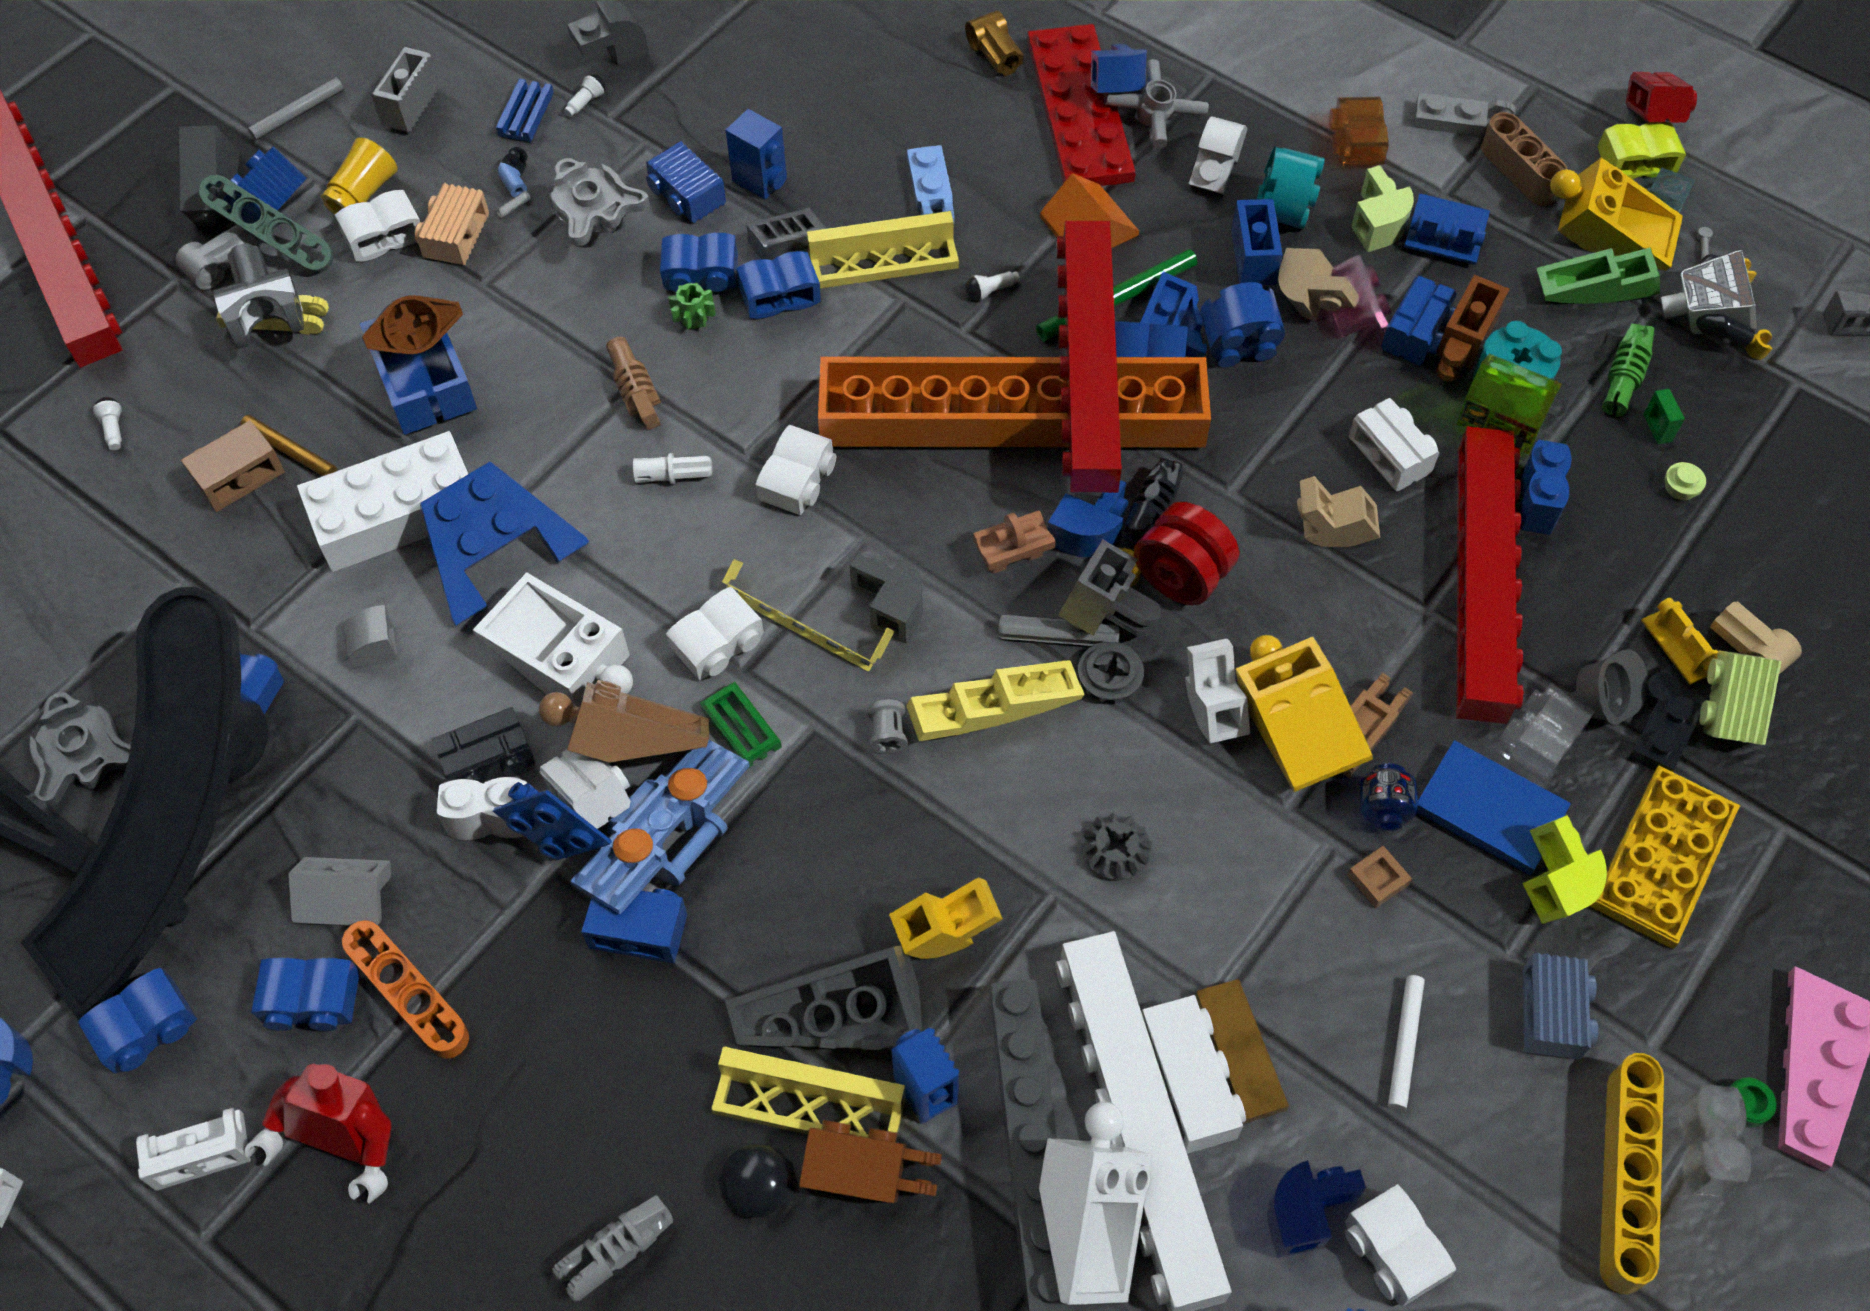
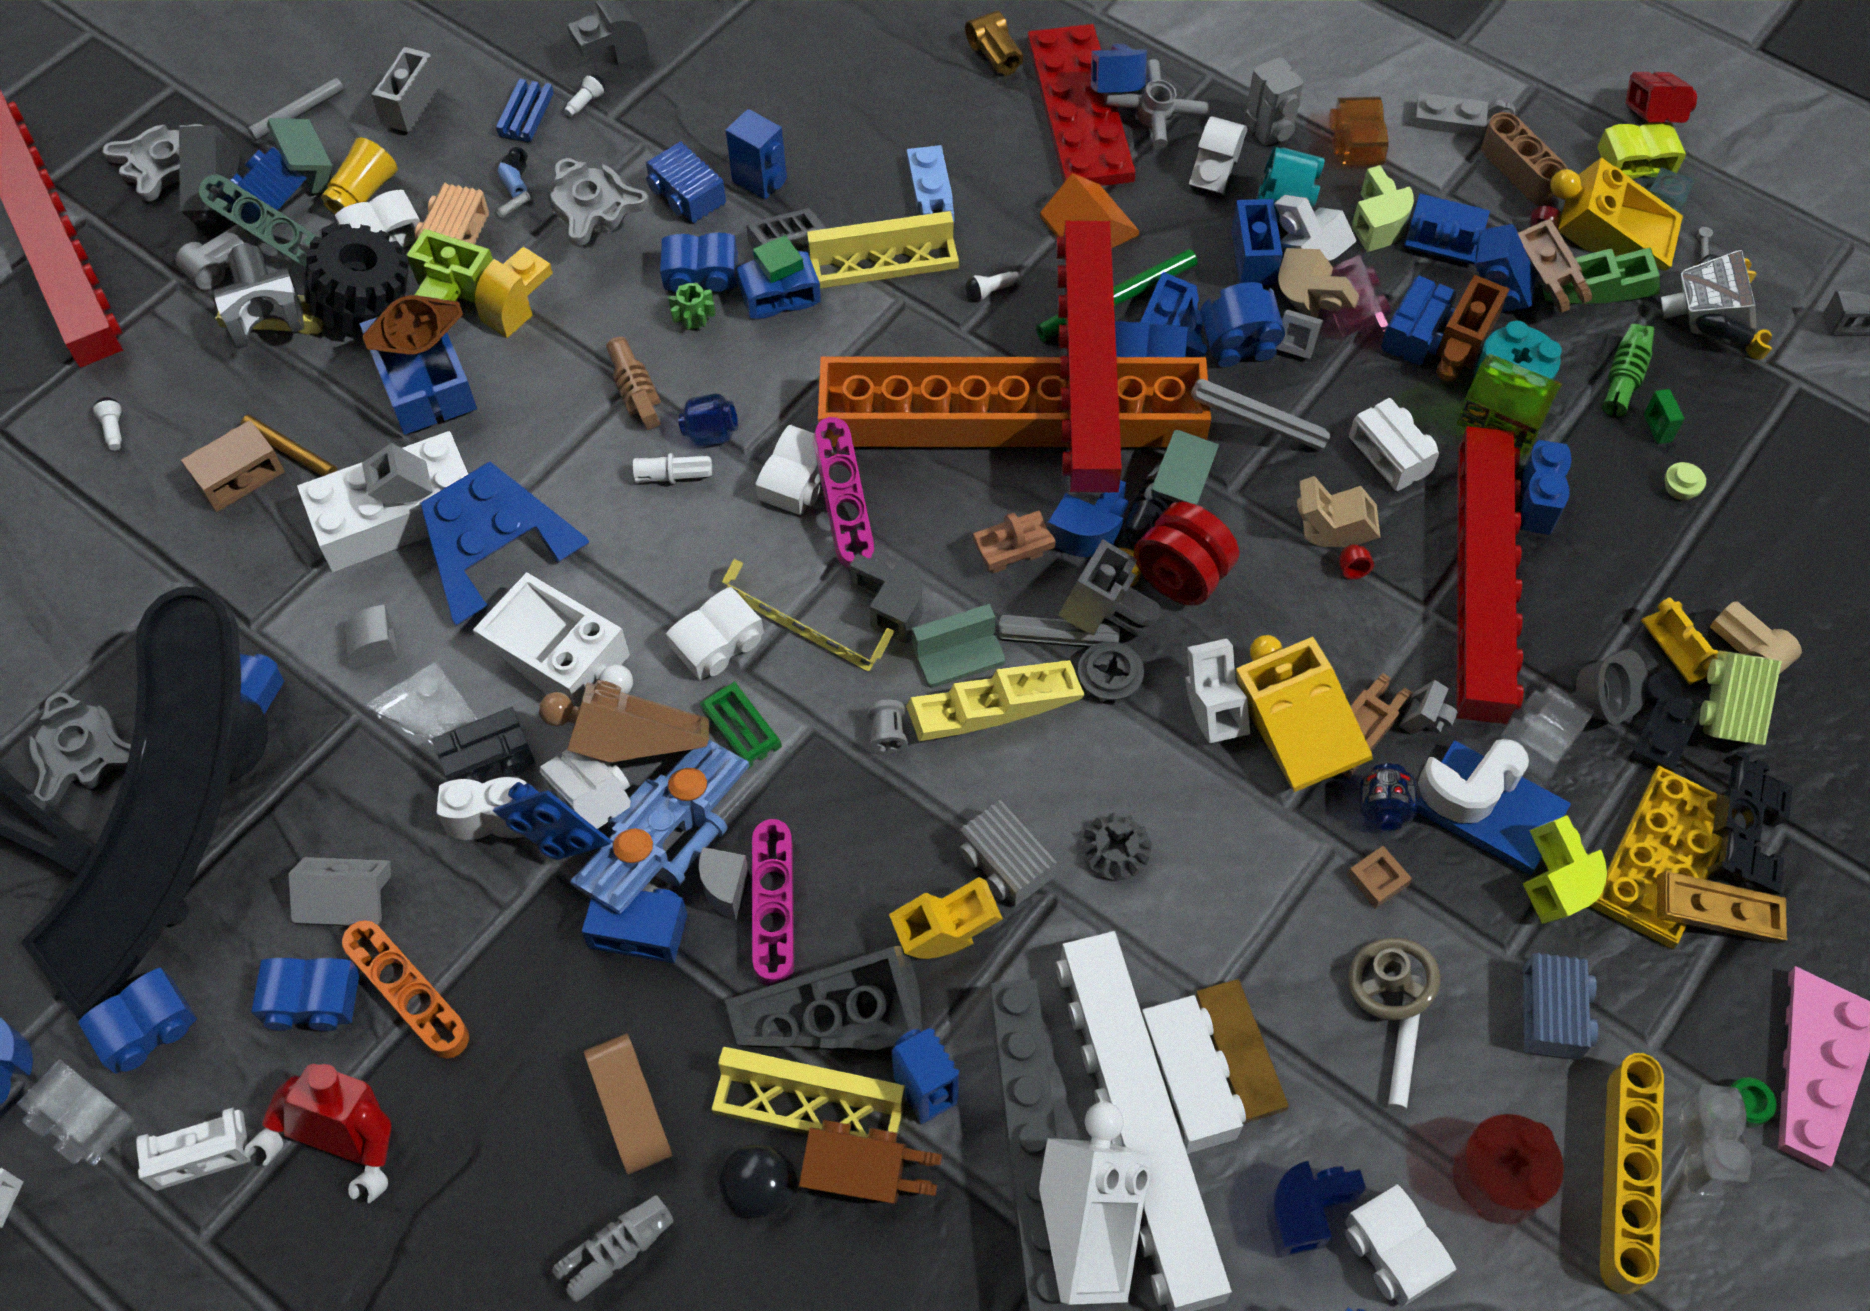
none -> clear brick [17,1059,135,1166]
none -> light grey tile [102,124,203,201]
none -> sand green panel [267,118,332,193]
none -> black wheel [304,223,408,335]
none -> light grey brick [362,443,433,503]
none -> clear wing [366,662,478,744]
none -> lime brick [407,229,493,303]
none -> yellow brick [475,246,553,338]
none -> medium nougat beam [584,1033,673,1175]
none -> clear blue head [678,393,738,447]
none -> light grey brick [699,847,749,920]
none -> dark pink beam [752,819,794,986]
none -> green tile [753,235,804,283]
none -> dark pink beam [813,417,874,569]
none -> sand green panel [912,604,1005,688]
none -> light grey brick [959,800,1057,907]
none -> sand green panel [1151,430,1219,505]
none -> light grey axle [1191,379,1330,450]
none -> light grey brick [1244,57,1304,146]
none -> white brick [1274,195,1357,261]
none -> light grey tile [1276,310,1323,359]
none -> red hinge [1339,544,1374,579]
none -> dark tan piece [1348,937,1441,1020]
none -> light grey tile [1399,680,1458,735]
none -> white animal [1418,739,1529,823]
none -> clear red brick [1453,1114,1564,1224]
none -> blue brick [1474,224,1537,312]
none -> medium nougat hinge [1518,219,1593,313]
none -> dark red hinge [1530,206,1561,230]
none -> pearl gold tile [1657,871,1787,944]
none -> black piece [1707,751,1793,895]

